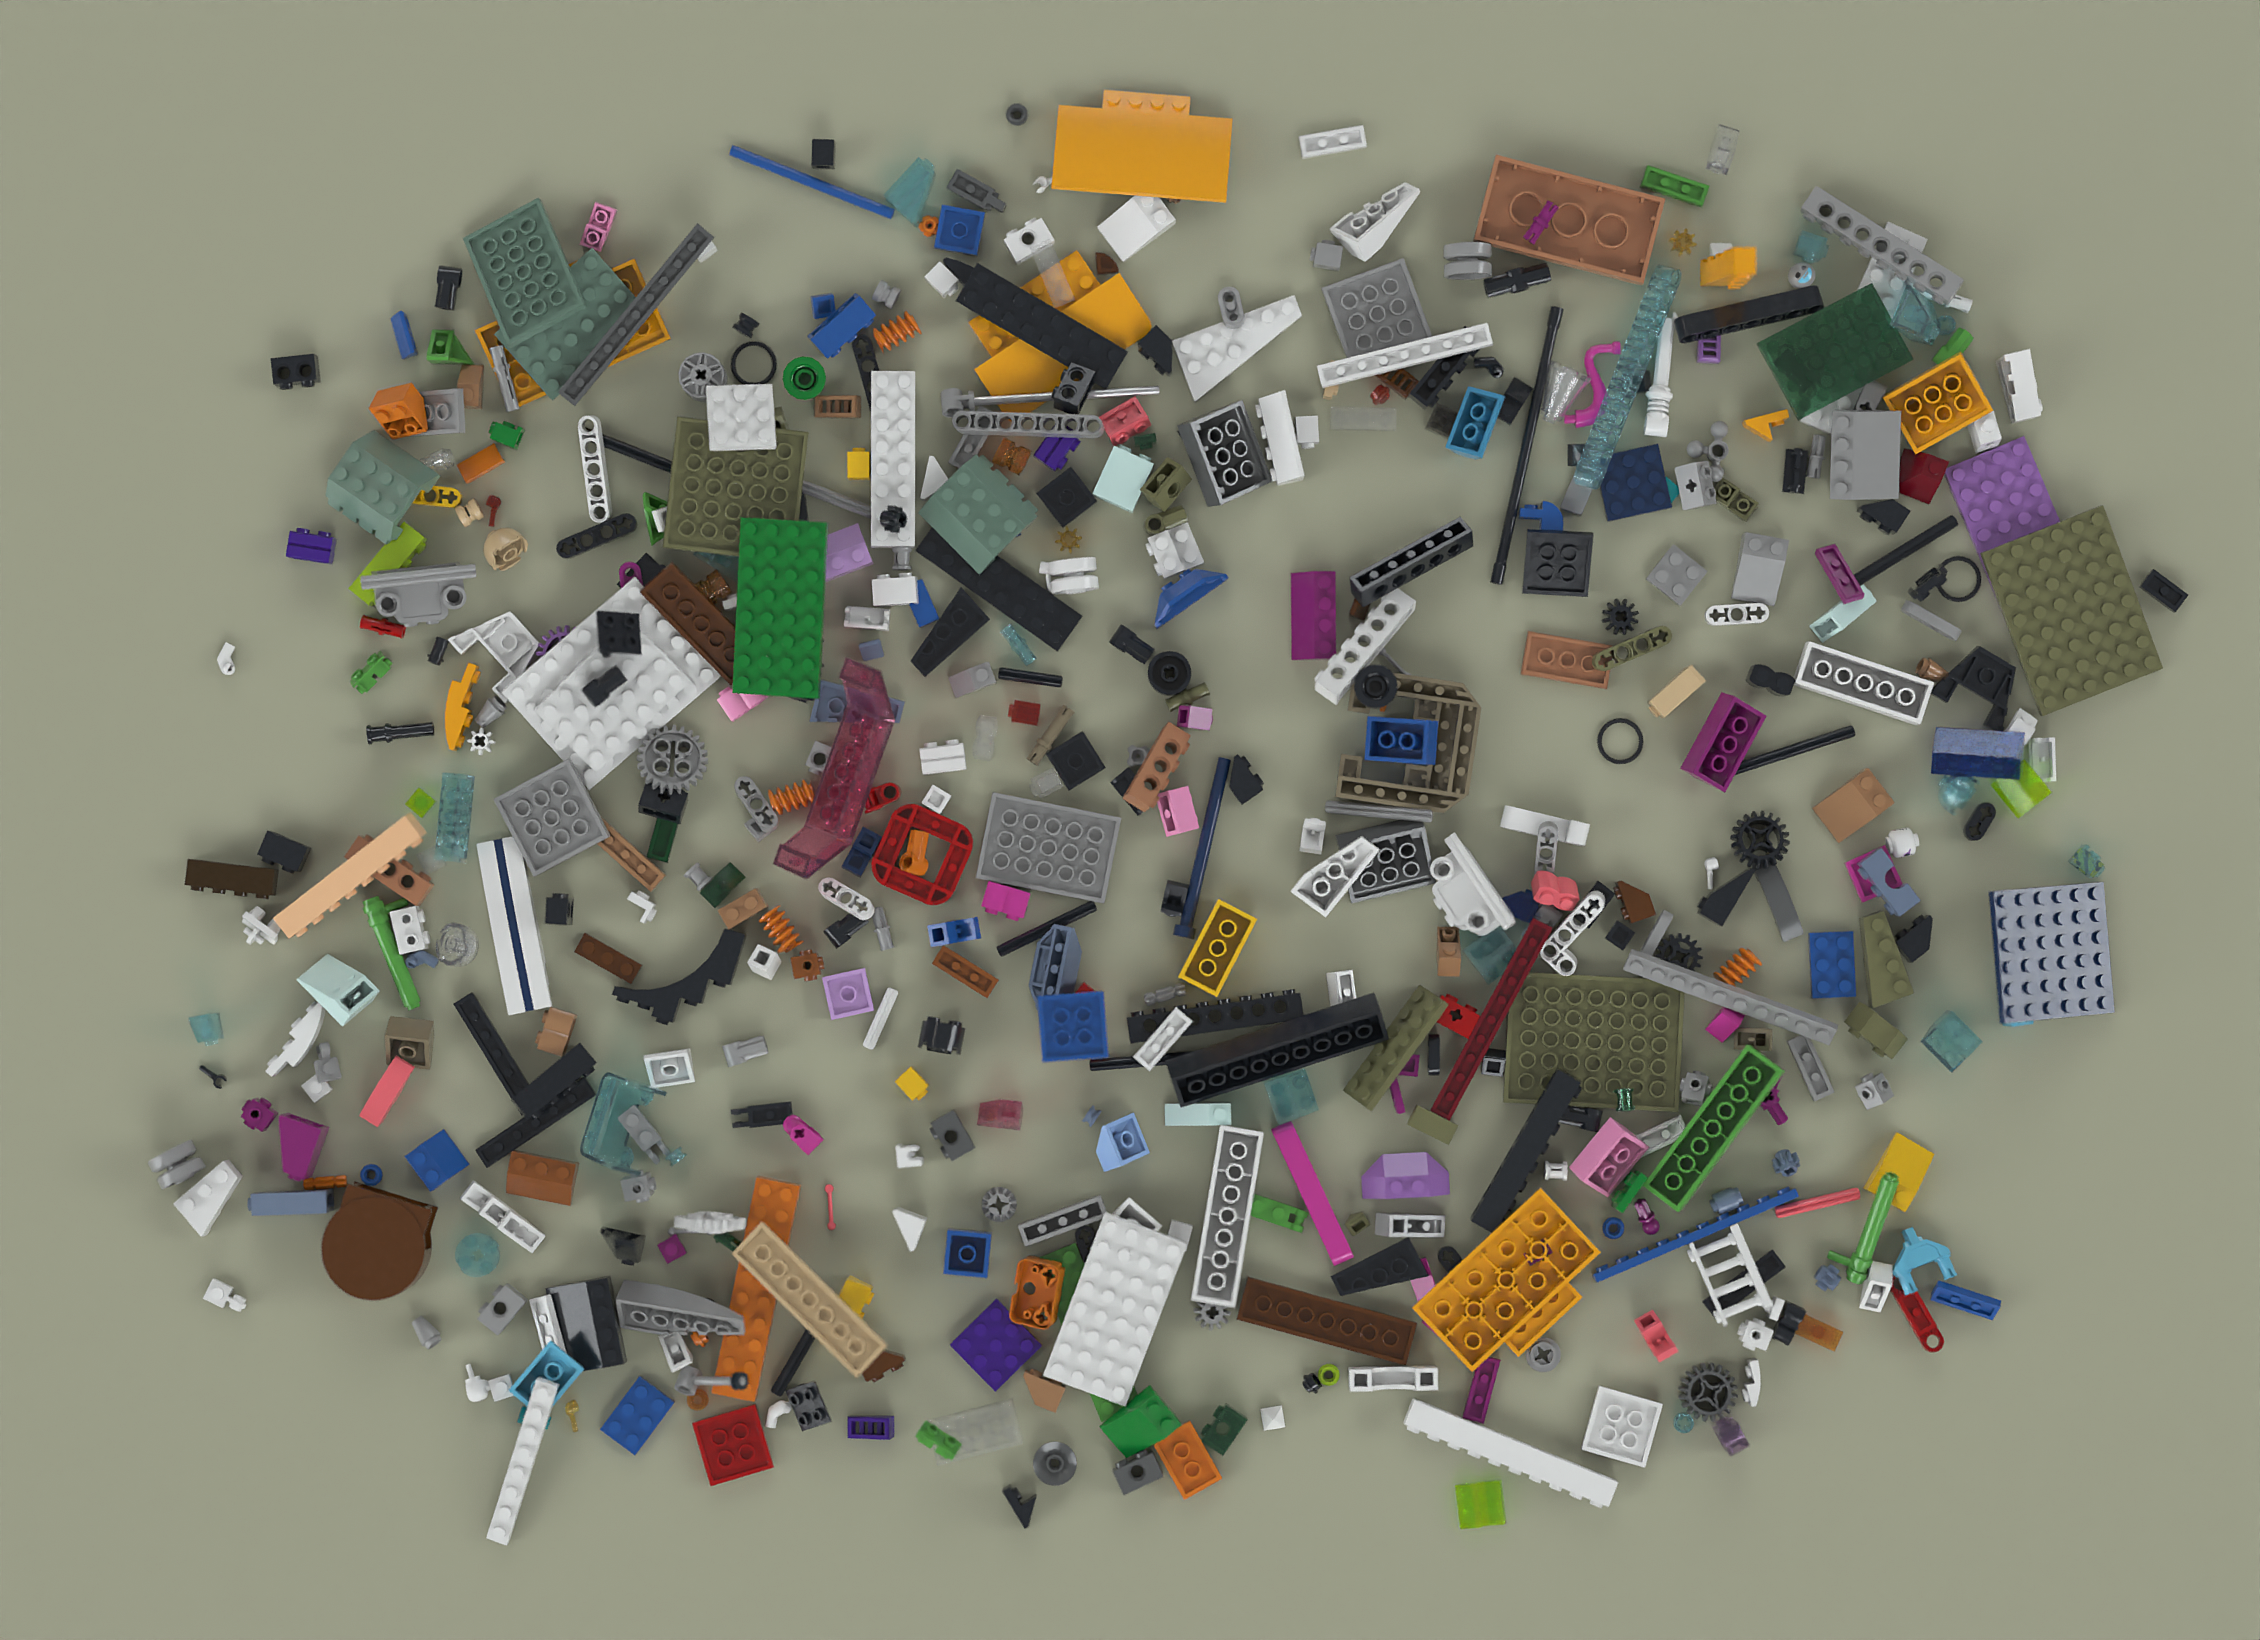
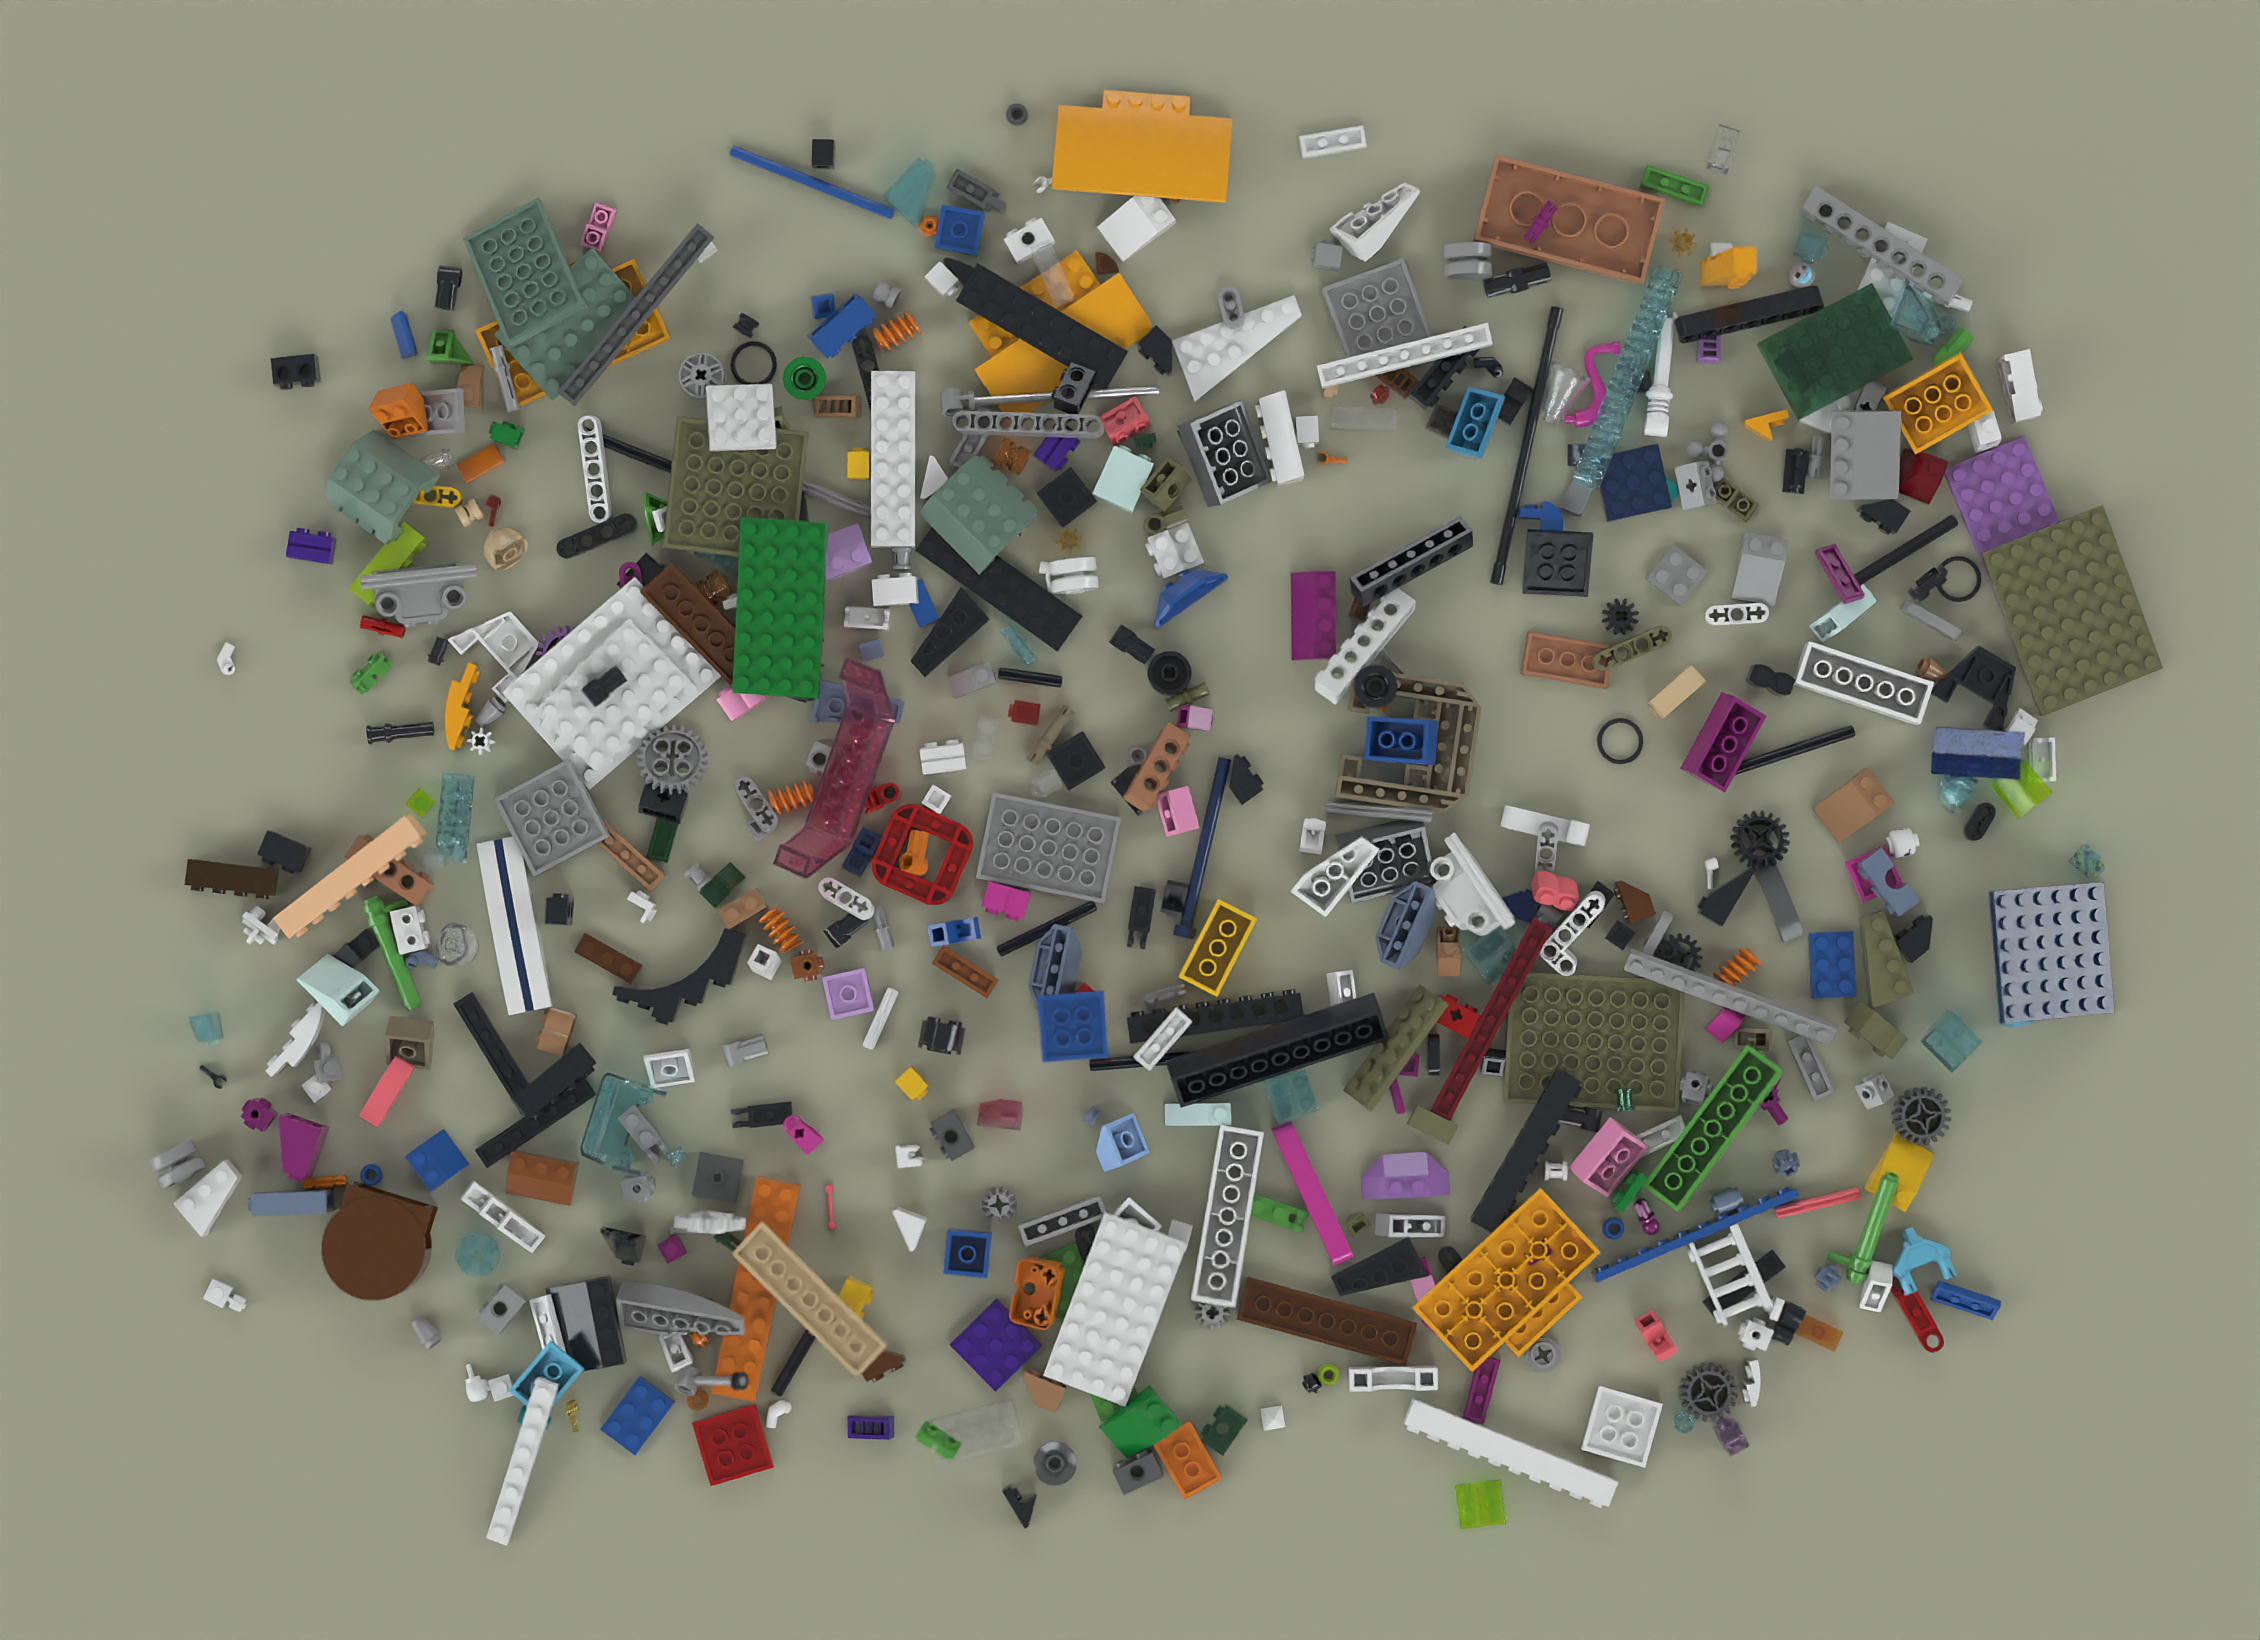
black hinge [596,611,642,658] -> none
black hinge [786,1381,832,1431] -> none
black gear [880,505,907,533] -> none
black plate [2139,569,2188,613] -> none
none -> black slope [333,929,380,968]
none -> dark grey plate [692,1152,744,1203]
none -> black hinge [1127,886,1156,950]
none -> orange hand [1317,451,1348,466]
none -> sand blue wedge [1375,881,1436,970]
none -> dark grey gear [1891,1086,1951,1146]

